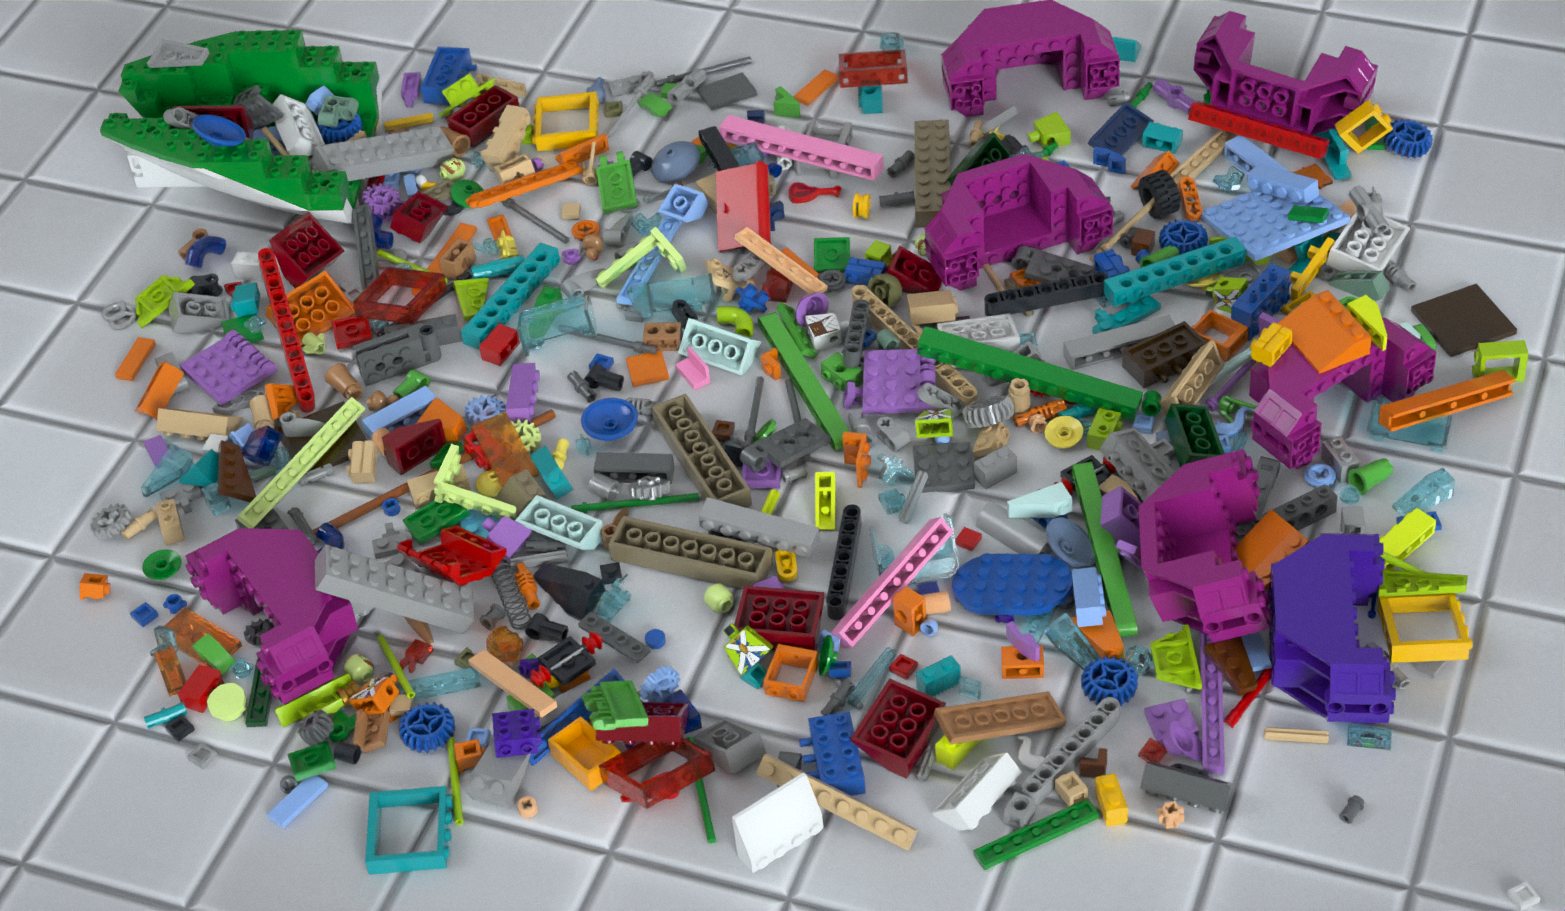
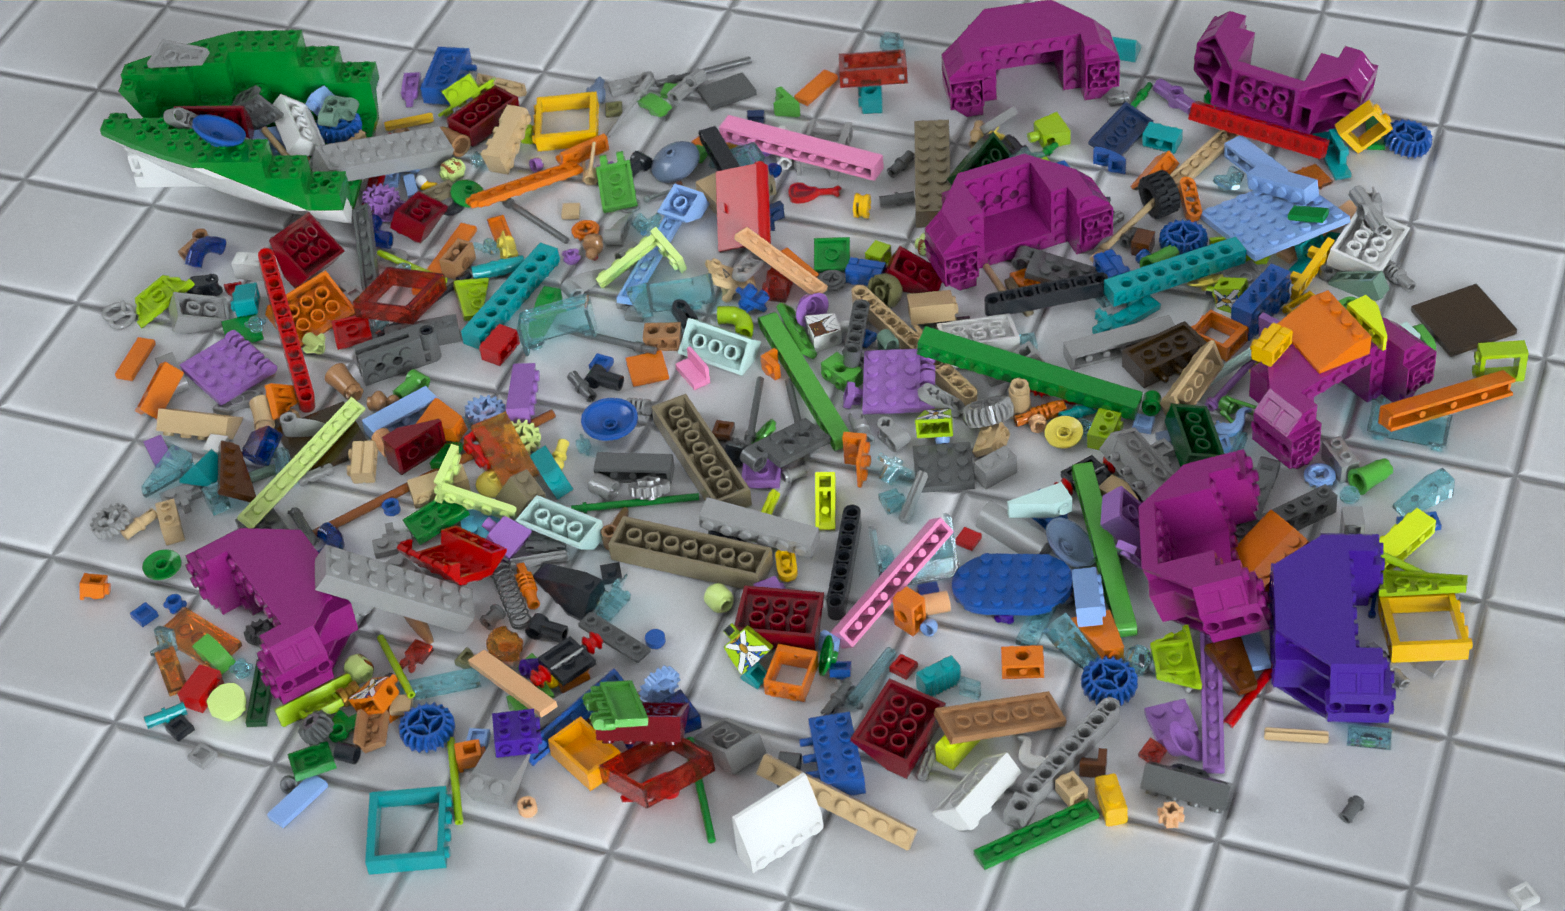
light blue bracket [228,423,259,451] -> none
tan brick [494,153,535,185] -> none
medium lavender slope [1006,621,1040,662] -> none

